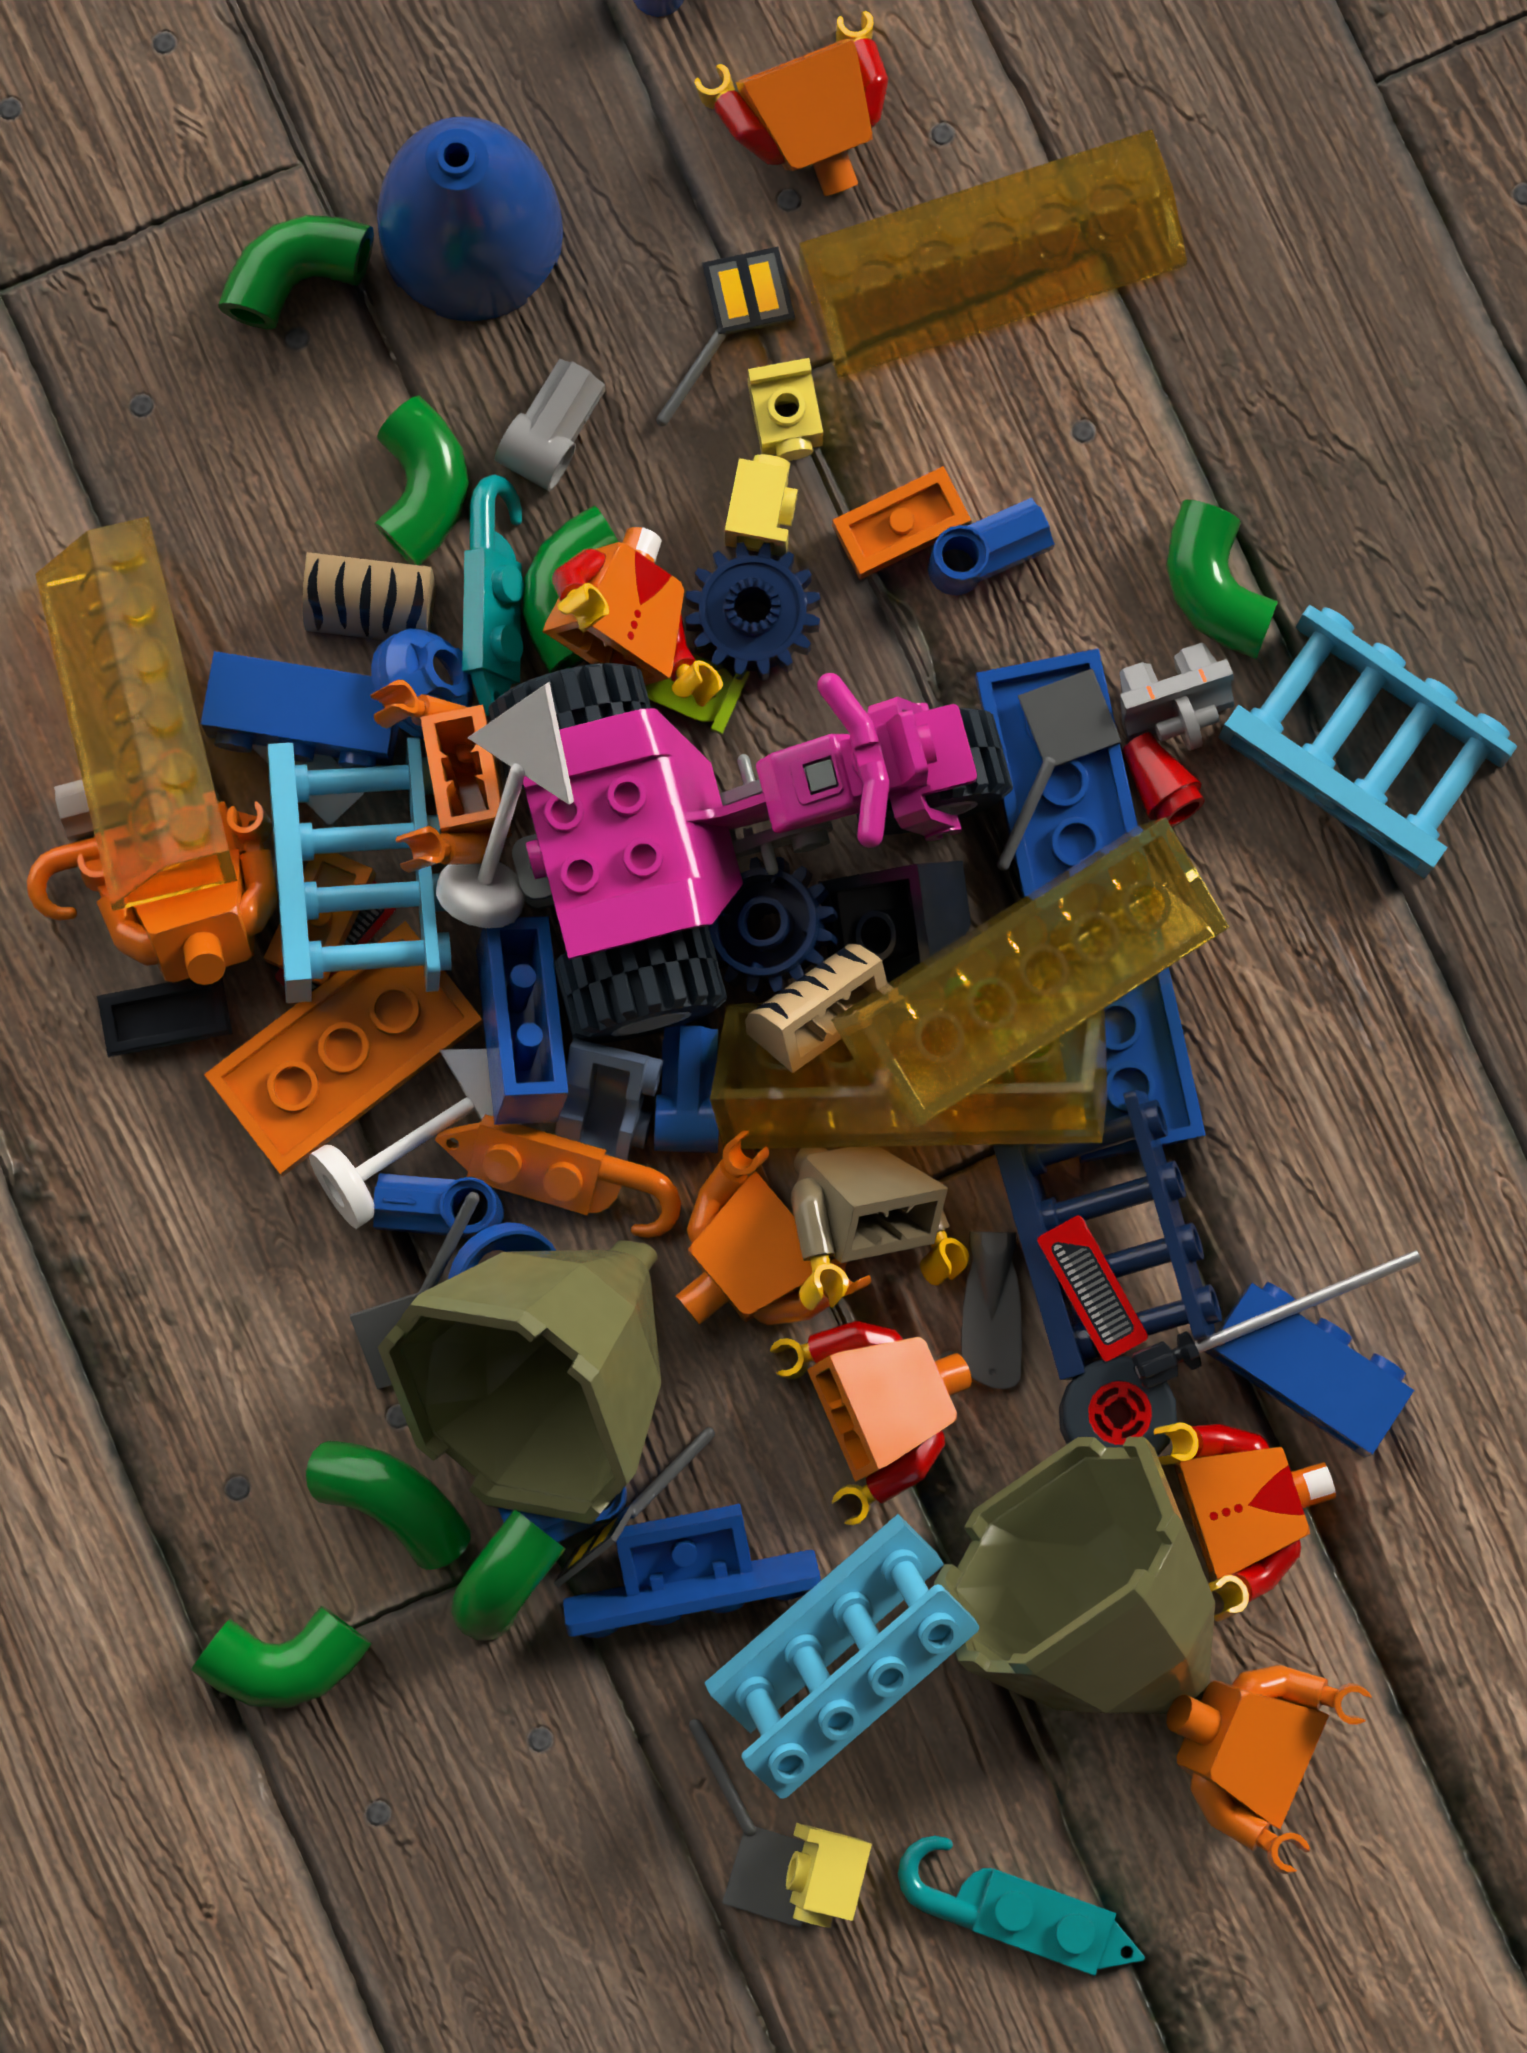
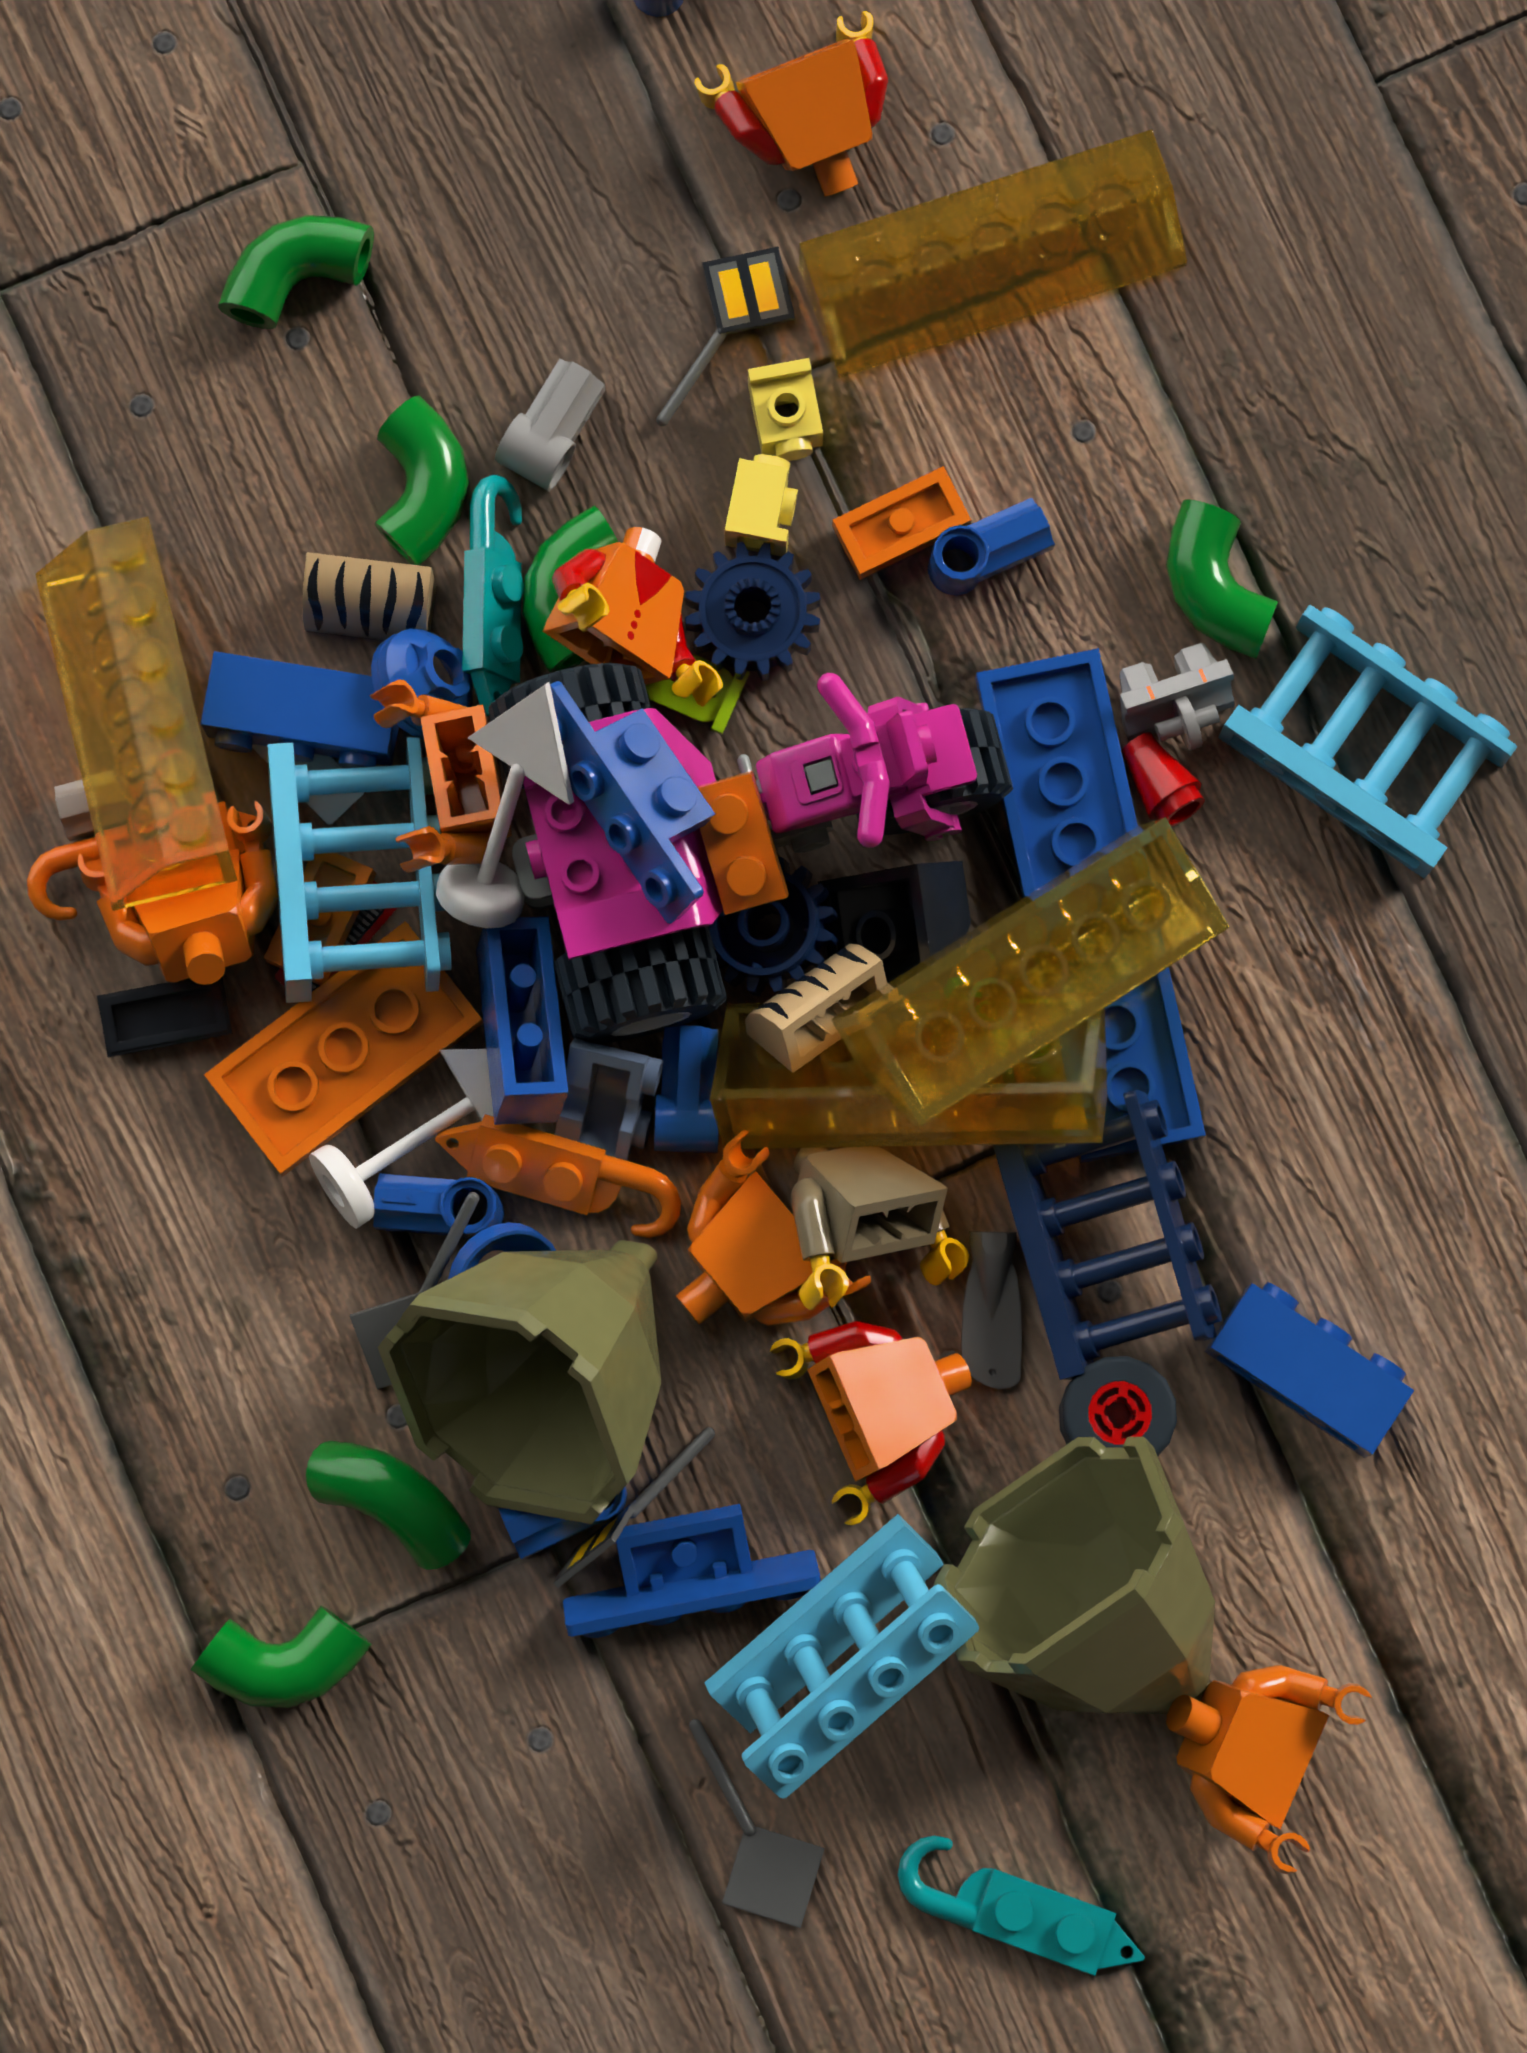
blue cylinder [377,117,563,321] -> none
green cylinder [451,1509,566,1641] -> none
light yellow brick [786,1823,872,1928] -> none
dark grey piece [997,668,1121,871] -> none
sticker [1037,1215,1148,1361] -> none
piece [1131,1250,1421,1389] -> none
torso [1153,1423,1336,1622] -> none
none -> blue bracket [550,681,715,924]
none -> orange plate [697,771,789,915]

